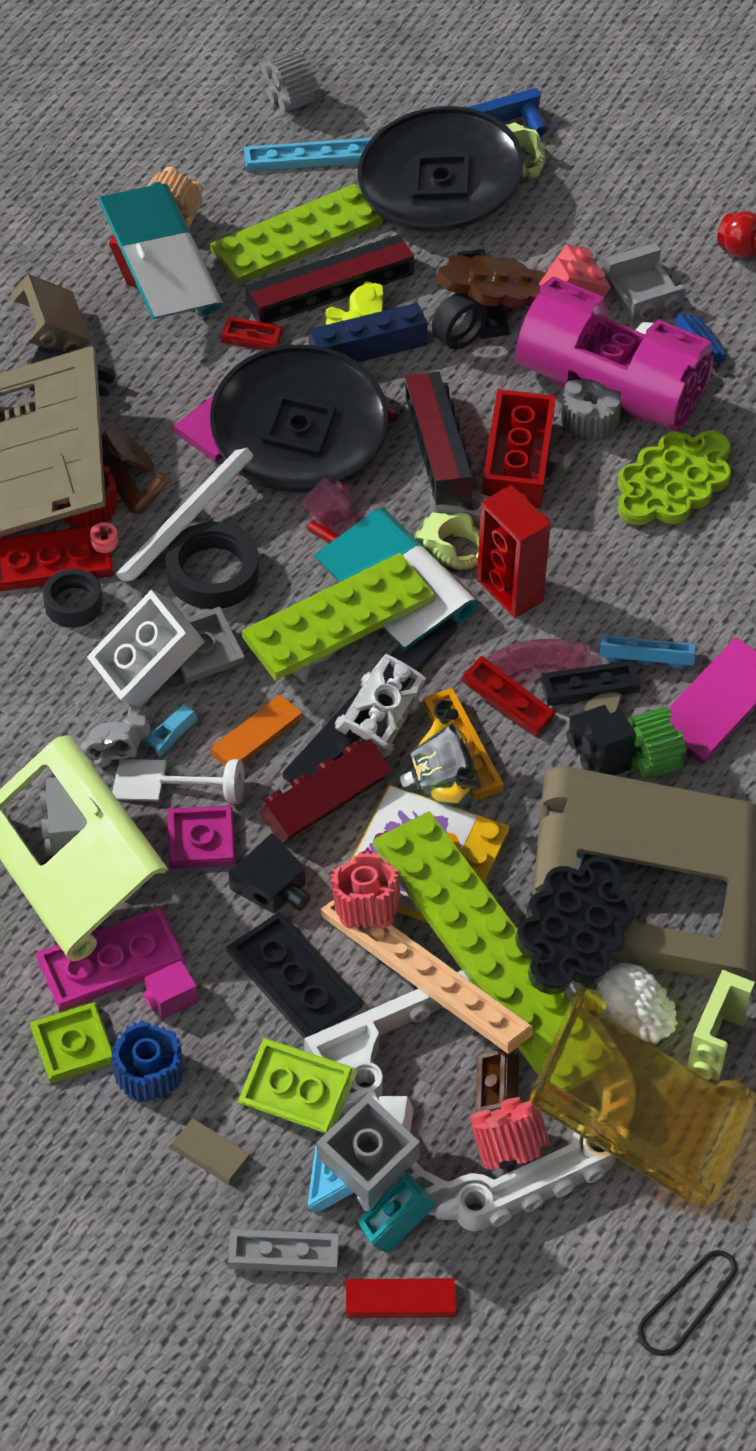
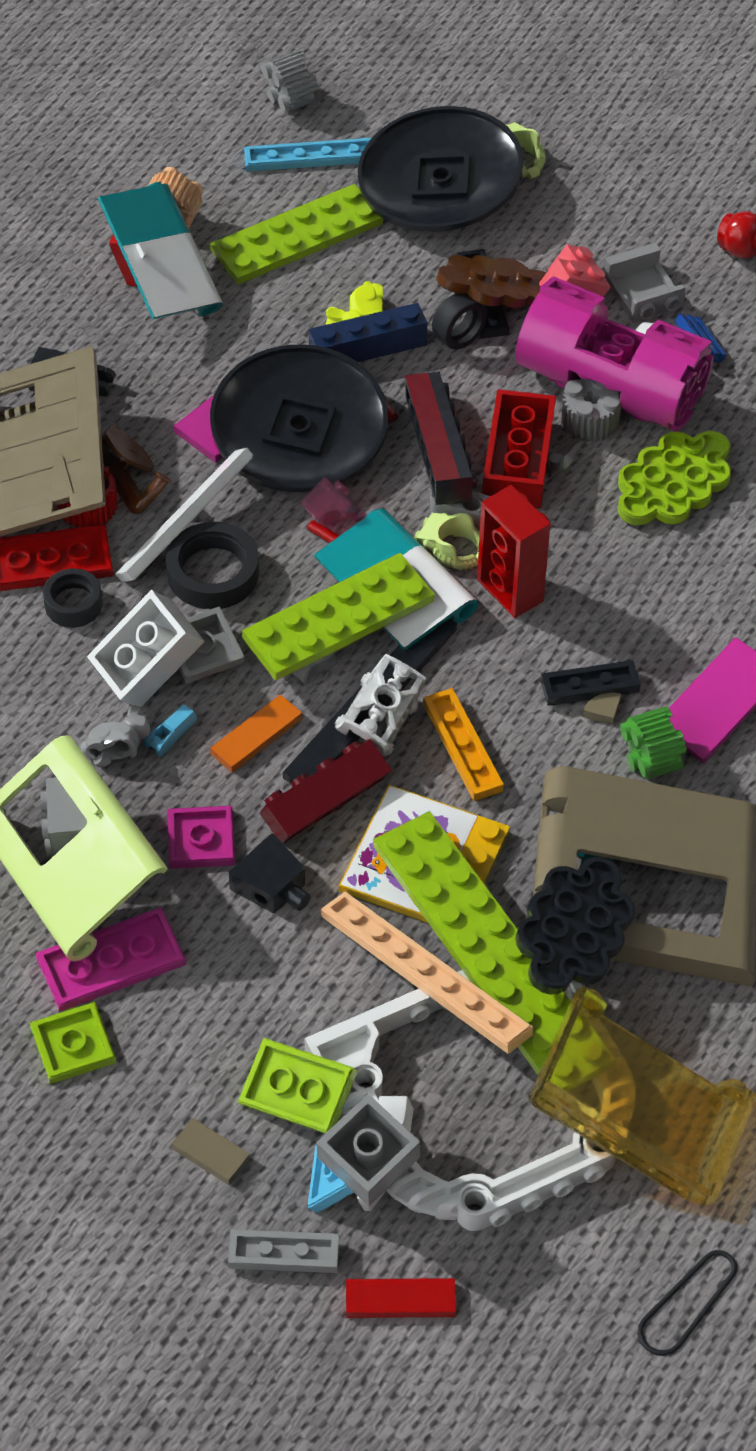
dark tan panel [11,274,90,353] -> none
coral bush [90,522,118,553] -> none
blue brick [111,1020,183,1103] -> none
white piece [112,759,245,804] -> none
dark pink brick [142,960,198,1019] -> none
red tile [220,316,284,350] -> none
black tile [226,911,363,1038] -> none
black brick [245,234,414,324] -> none
coral brick [331,852,401,928] -> none
teal slope [357,1172,436,1253] -> none
torso [400,700,482,804] -> none
red tile [461,655,556,737] -> none
blue piece [466,87,548,136] -> none
clear pink tile [466,639,591,688] -> none
coral brick [470,1097,550,1170] -> none
reddish brown slope [475,1049,519,1113] -> none
black brick [566,704,636,776] -> none
white piece [593,962,678,1045] -> none
dark azure plate [600,635,695,668] -> none
yellowish green panel [687,970,755,1081] -> none

